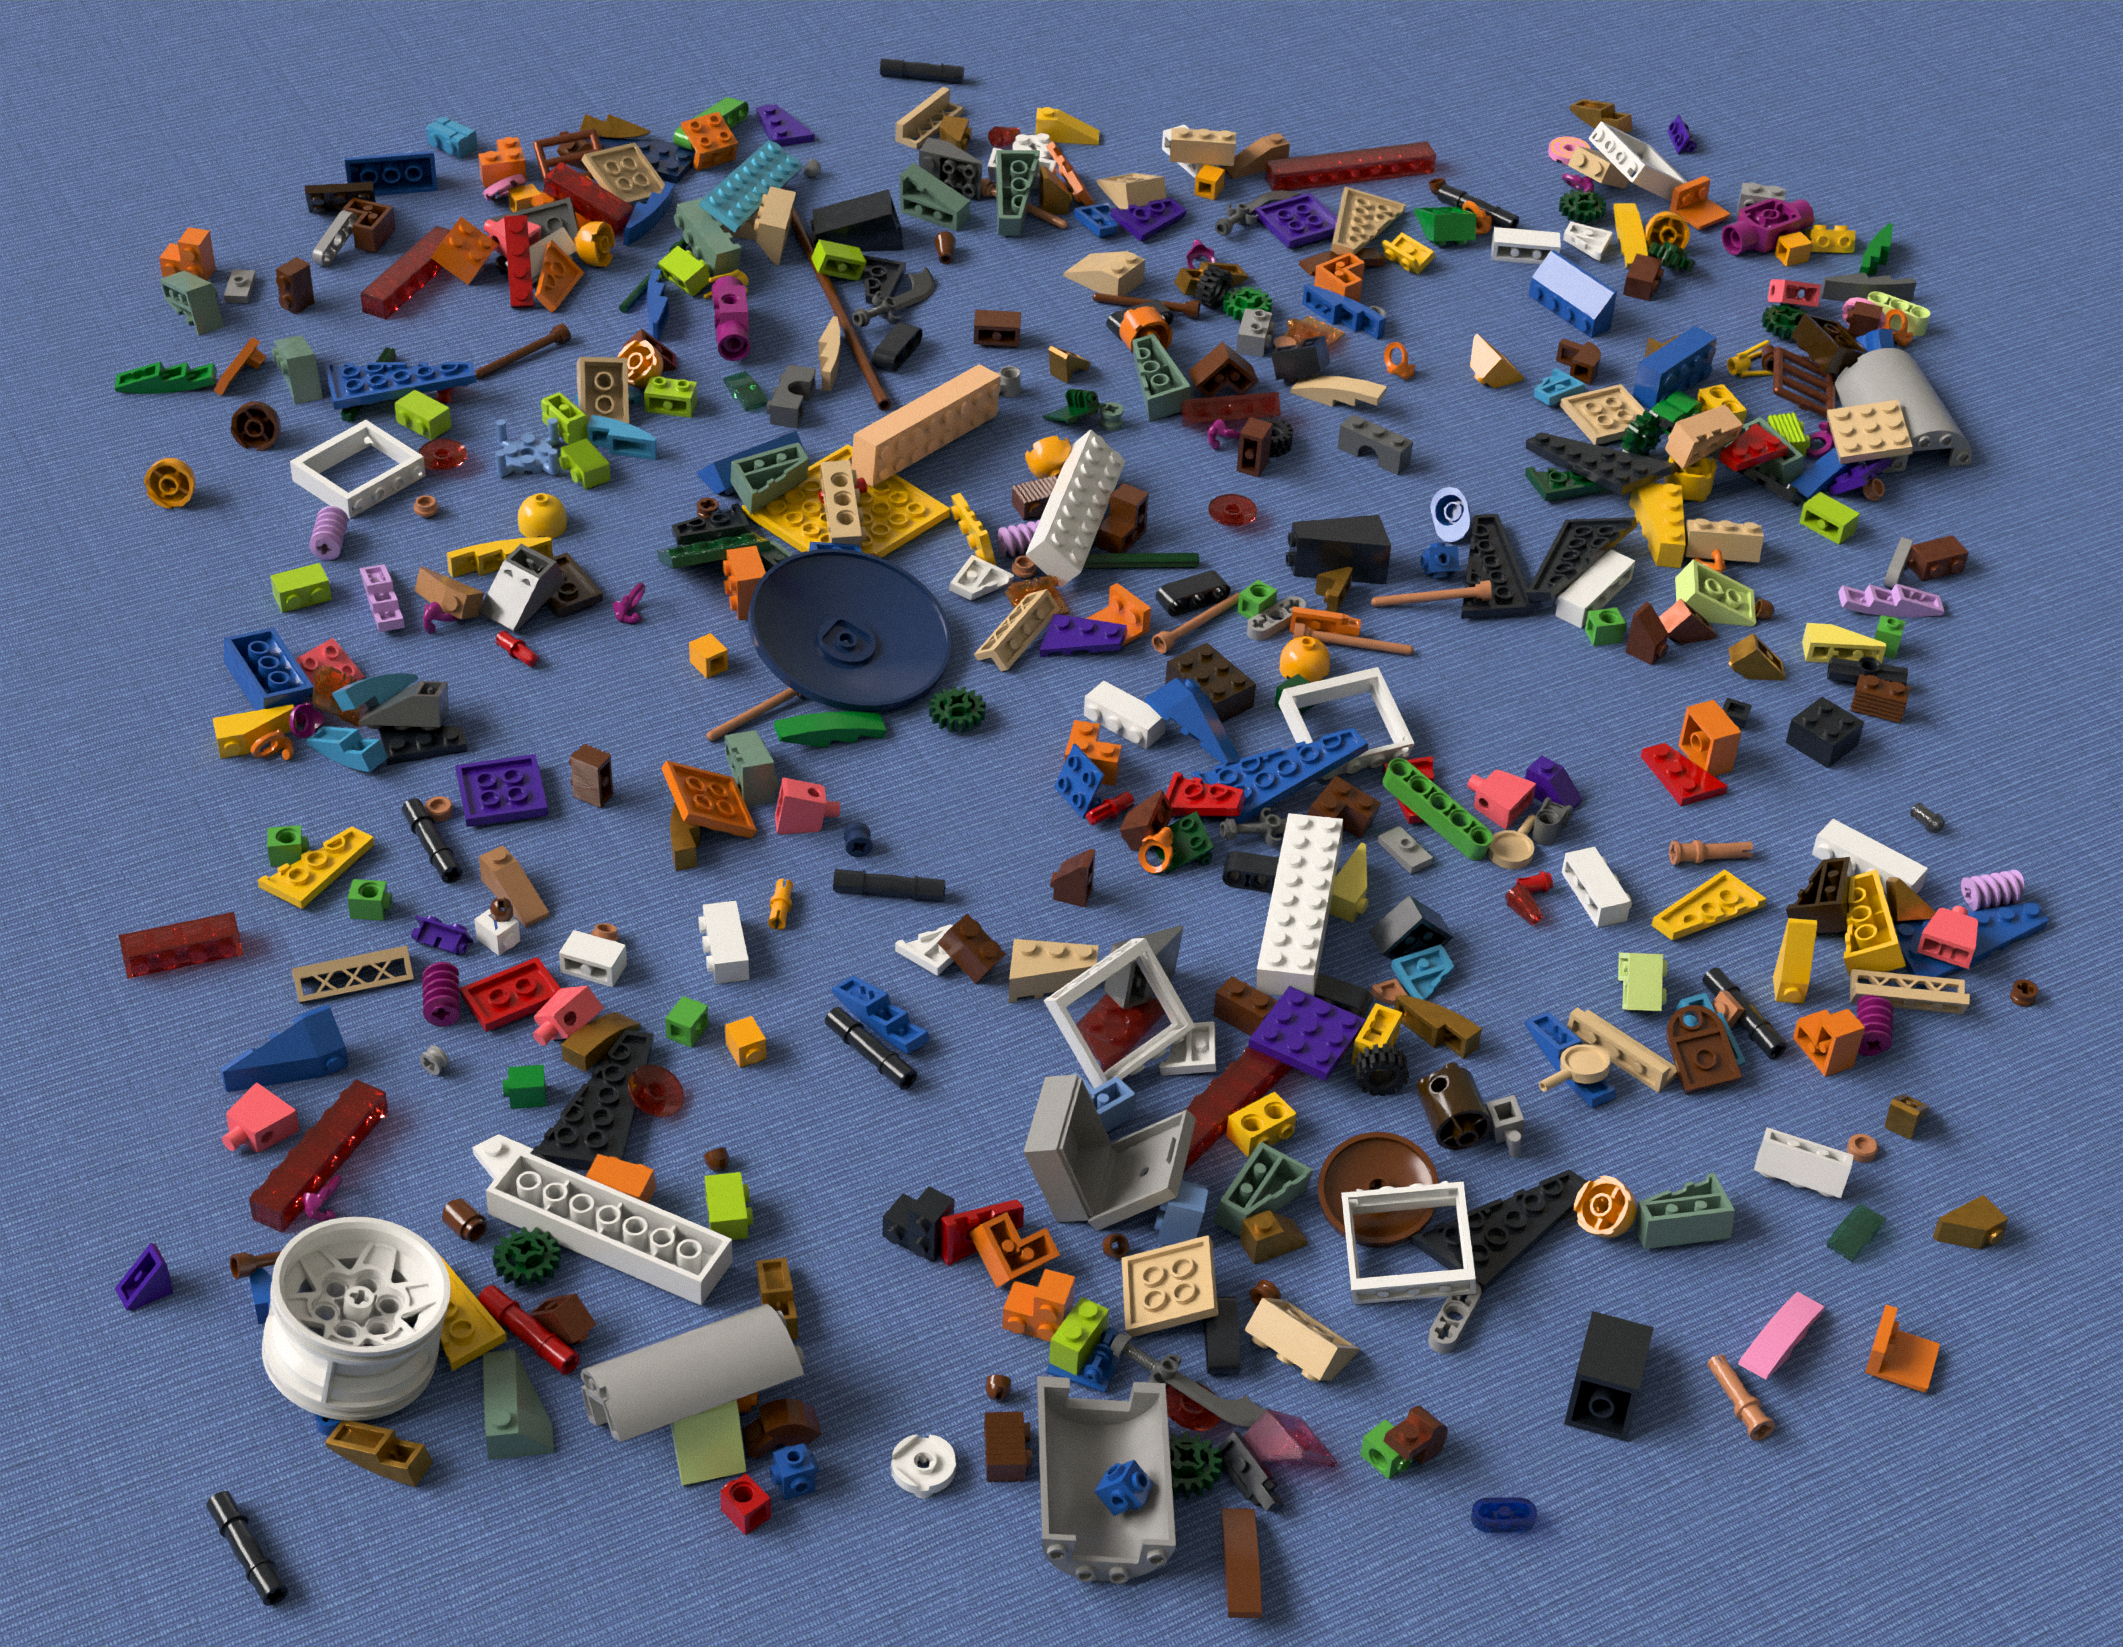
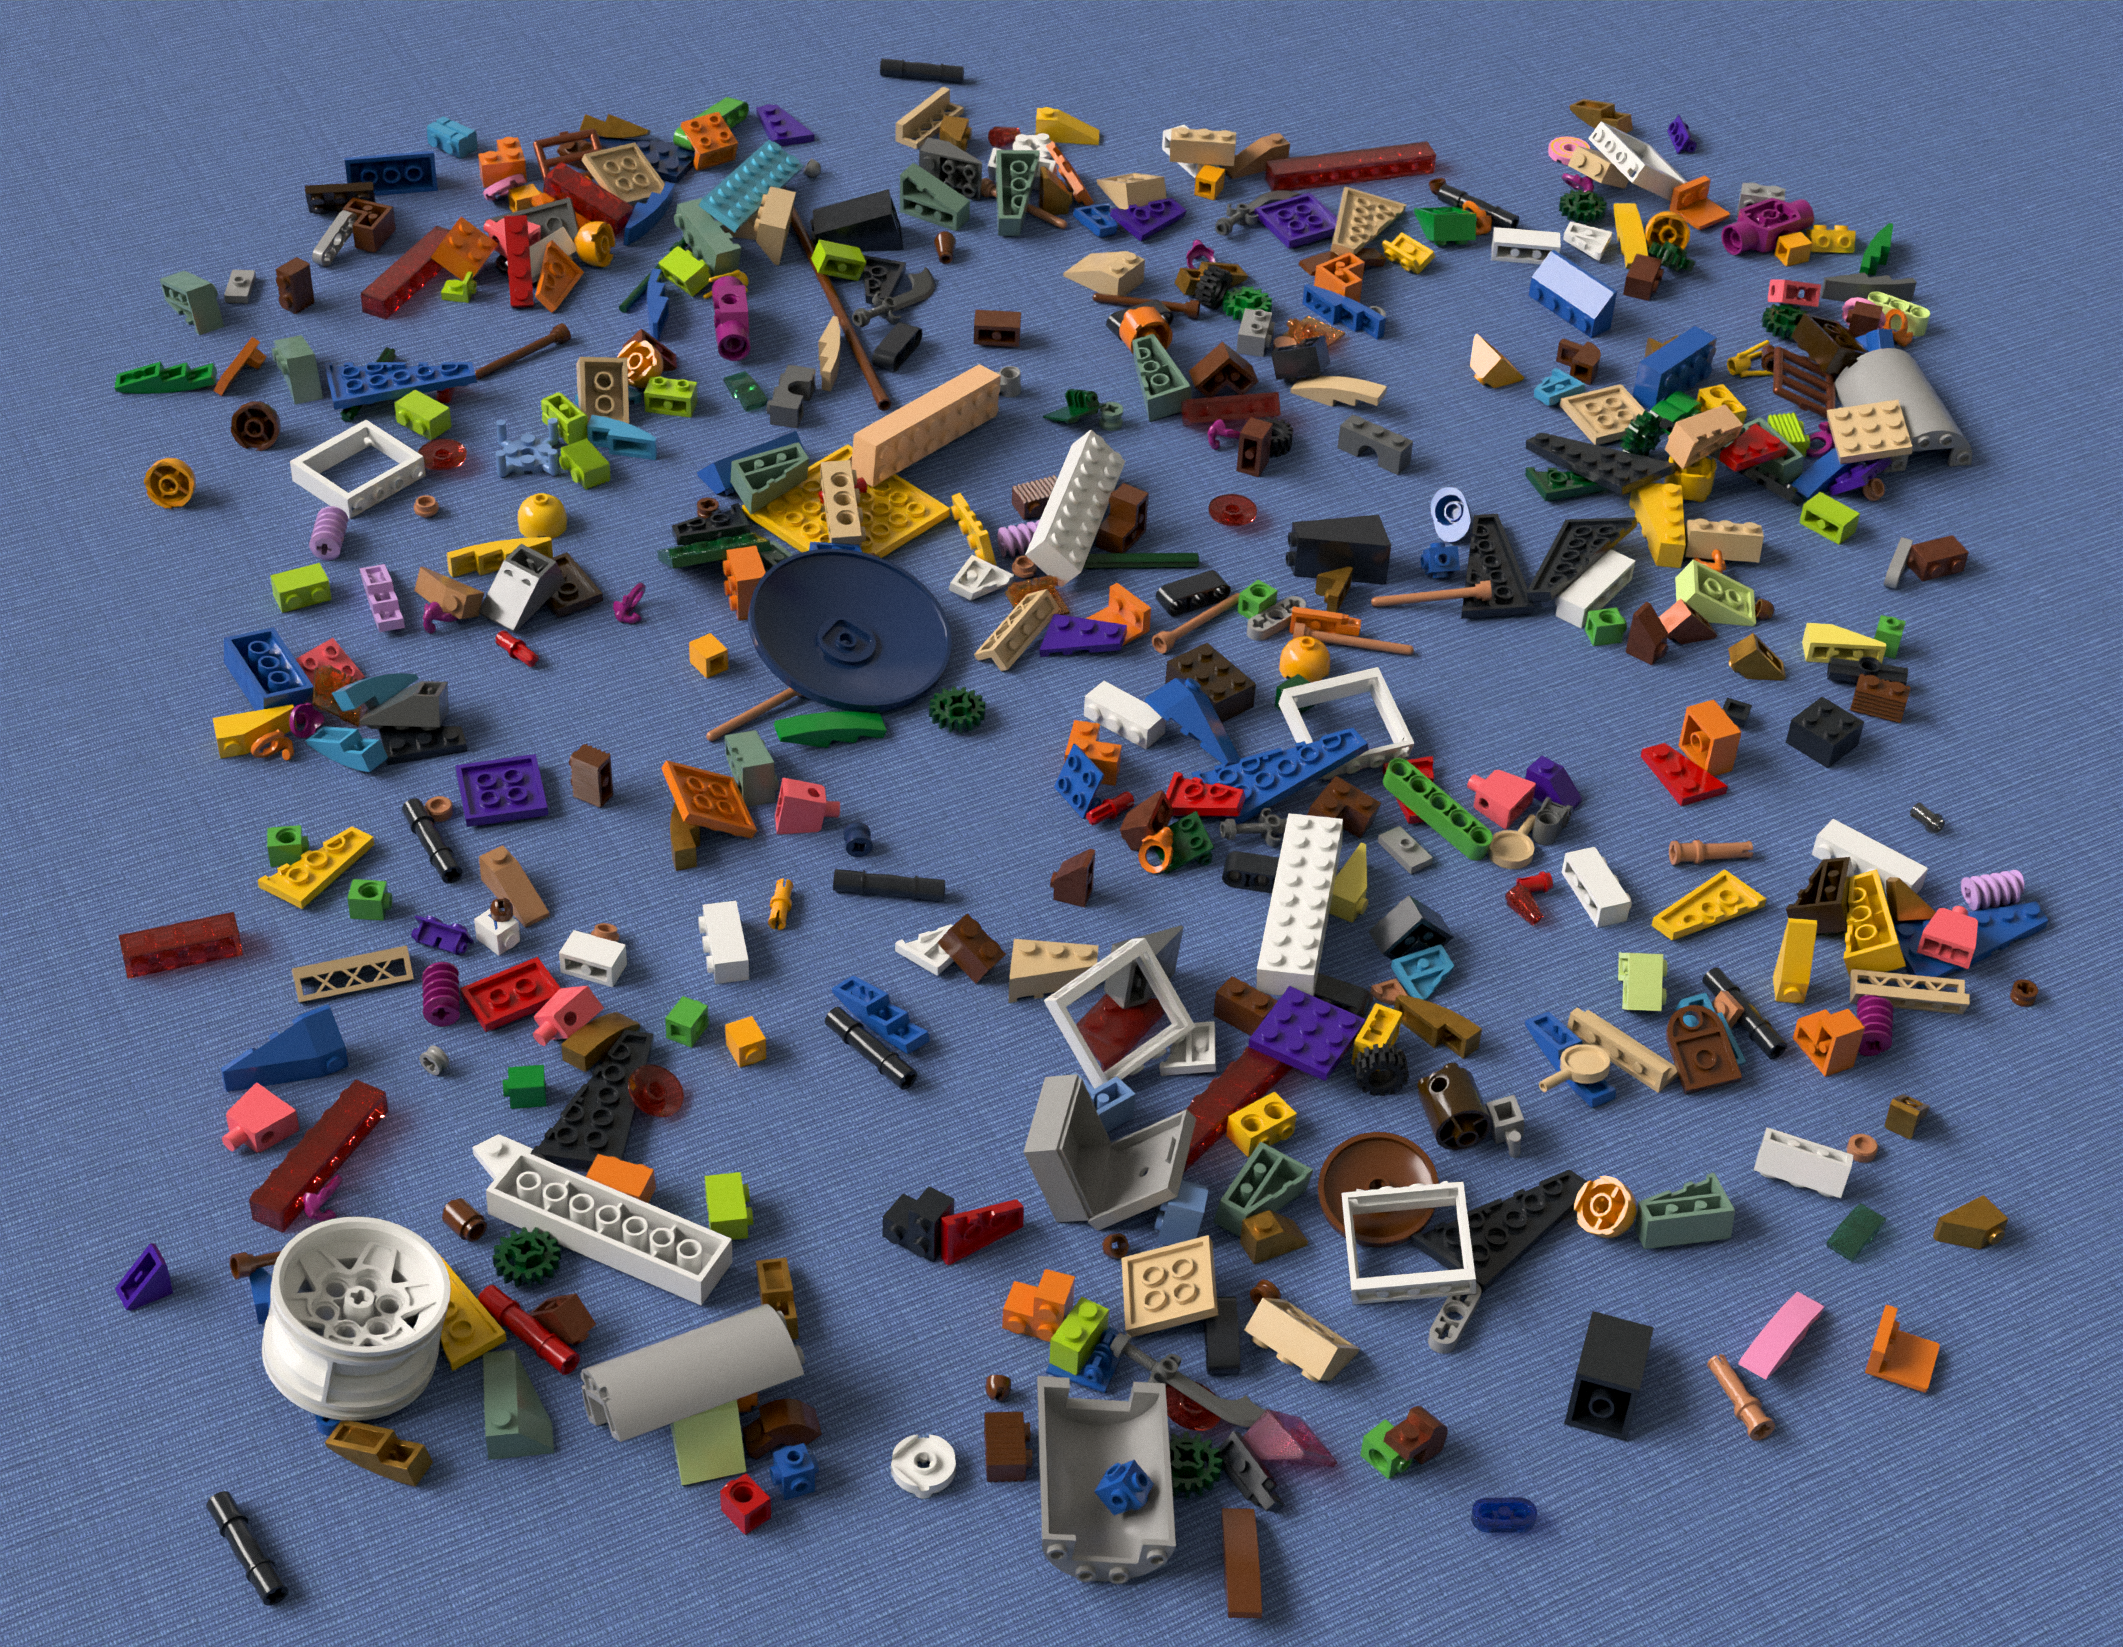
orange brick [159,227,216,281] -> none
reddish brown hinge [703,1147,729,1172] -> none
orange brick [969,1212,1060,1288] -> none
light orange cylinder [1025,436,1072,479] -> none
pearl gold slope [1049,346,1091,383] -> none
orange piece [1384,342,1415,380] -> none
lavender slope [1838,583,1945,617] -> none
none -> lime bracket [441,272,477,303]

